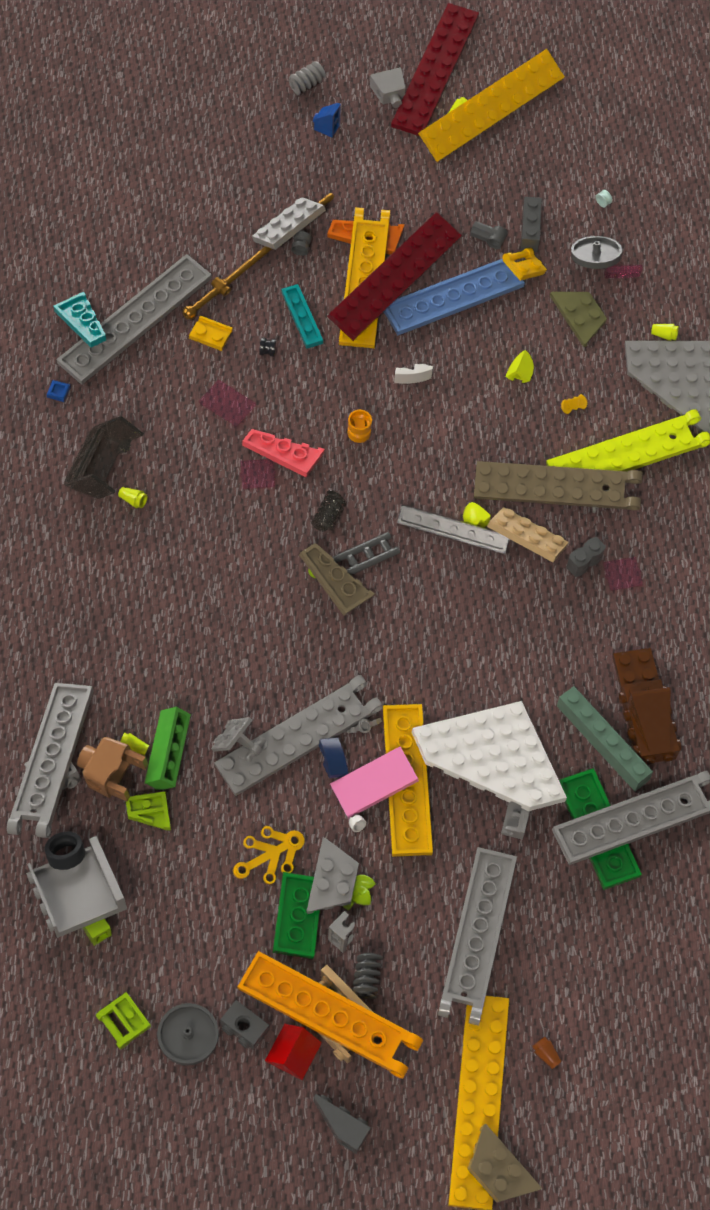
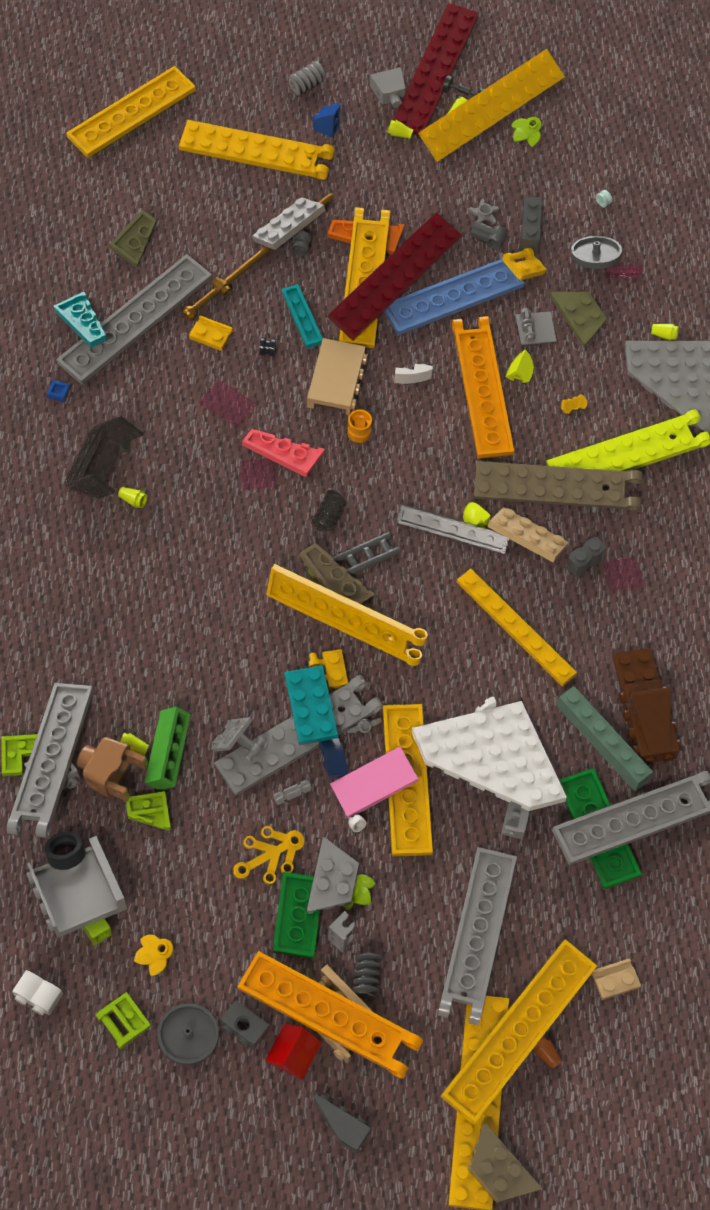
none -> lime plate [1,734,37,776]
none -> white brick [12,970,63,1016]
none -> yellow plate [66,66,196,158]
none -> olive wing [109,210,156,268]
none -> yellow plate [134,935,174,976]
none -> yellow hinge [179,120,335,180]
none -> yellow hinge [266,564,428,666]
none -> light grey axle [273,780,312,805]
none -> teal plate [284,665,338,745]
none -> tan panel [307,338,368,415]
none -> yellow plate [308,649,348,690]
none -> neon yellow cone [387,120,413,139]
none -> yellow plate [440,939,597,1125]
none -> pearl dark grey wheel [442,75,485,96]
none -> light orange hinge [452,316,514,459]
none -> yellow plate [457,569,577,687]
none -> light grey animal [469,199,499,224]
none -> white tile [475,697,496,712]
none -> lime plate [511,117,542,147]
none -> light grey hinge [515,308,557,345]
none -> tan plate [591,958,641,1000]

